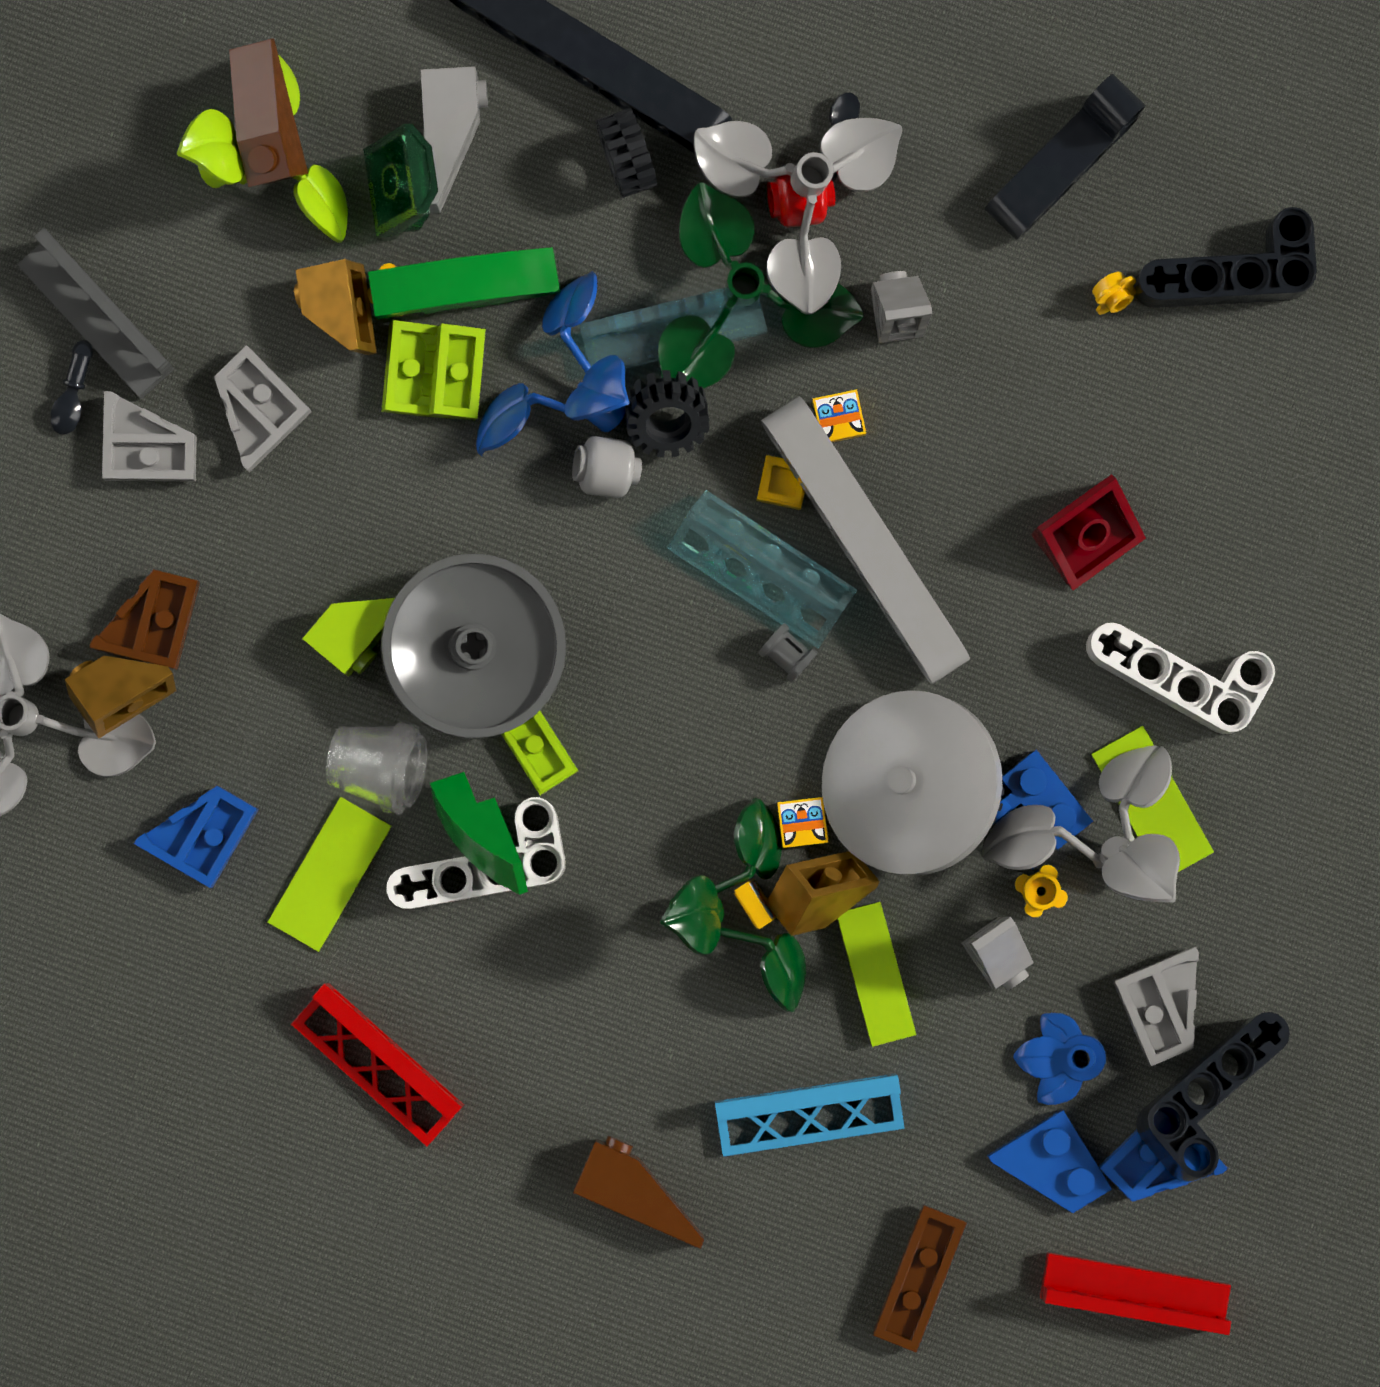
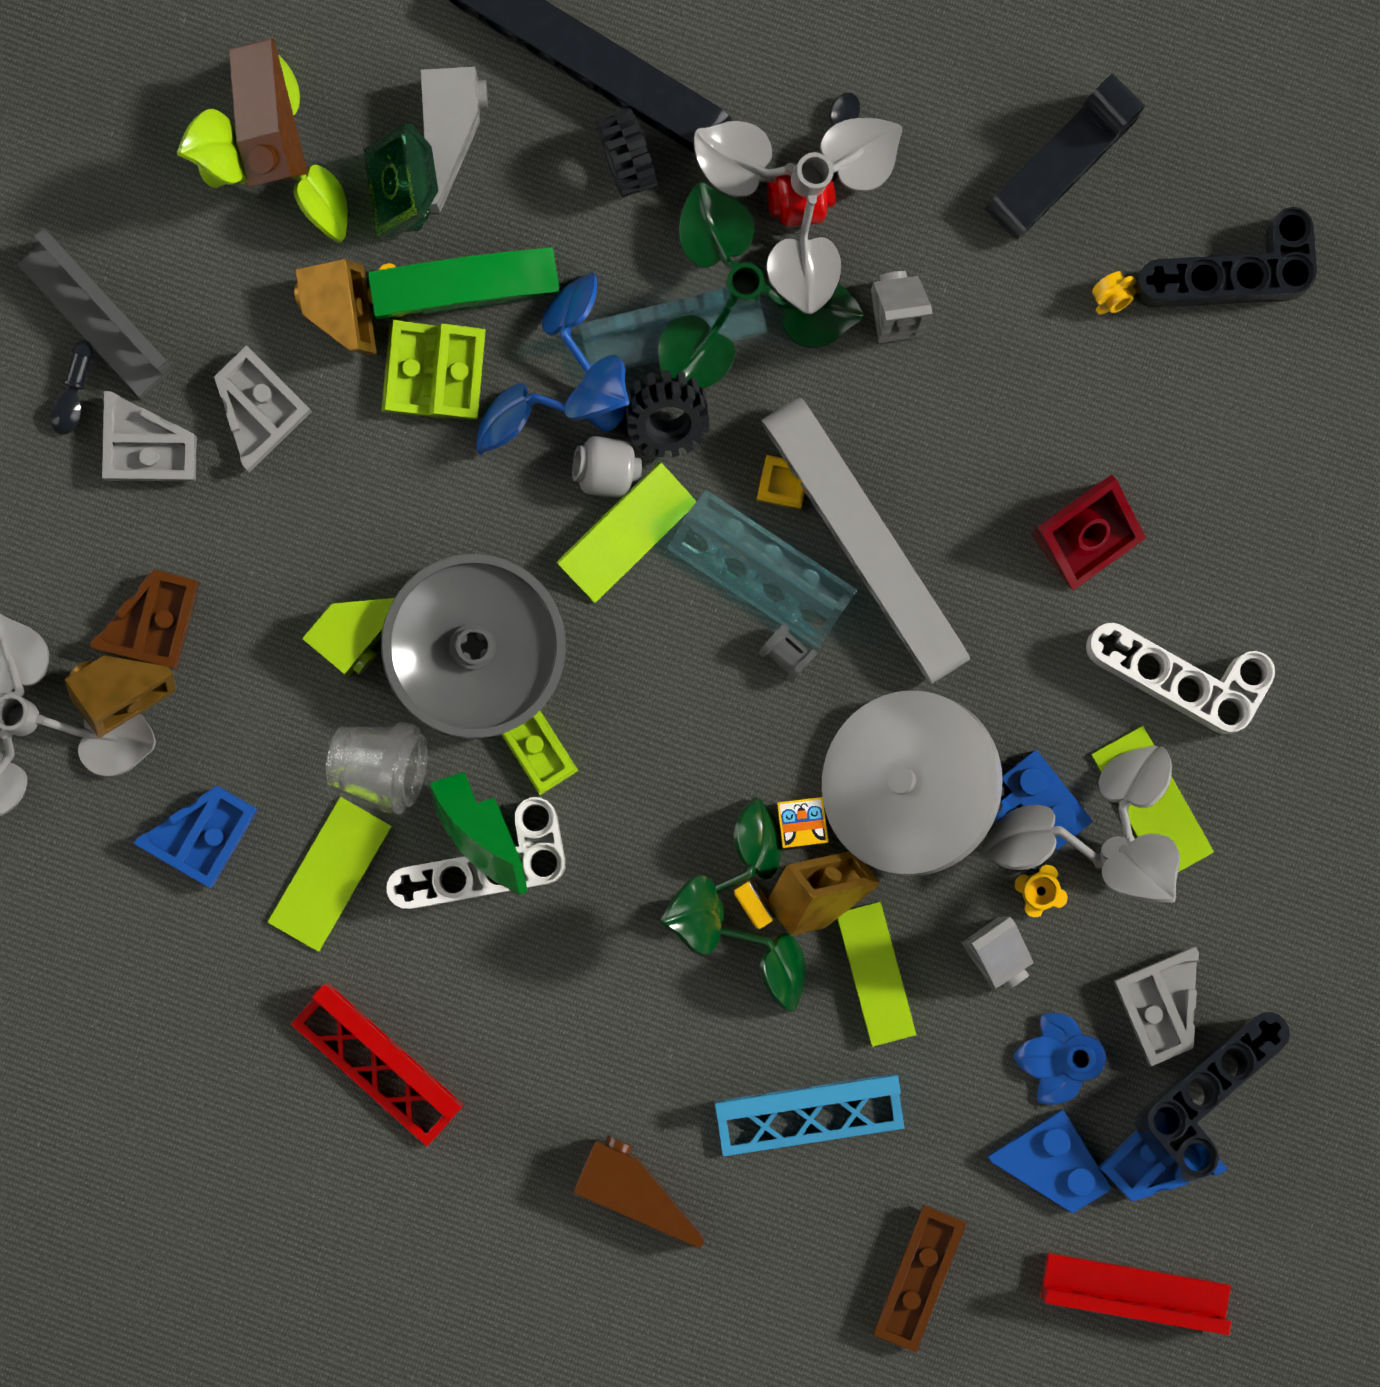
tile [812,389,866,443] -> none
none -> lime piece [556,461,698,603]

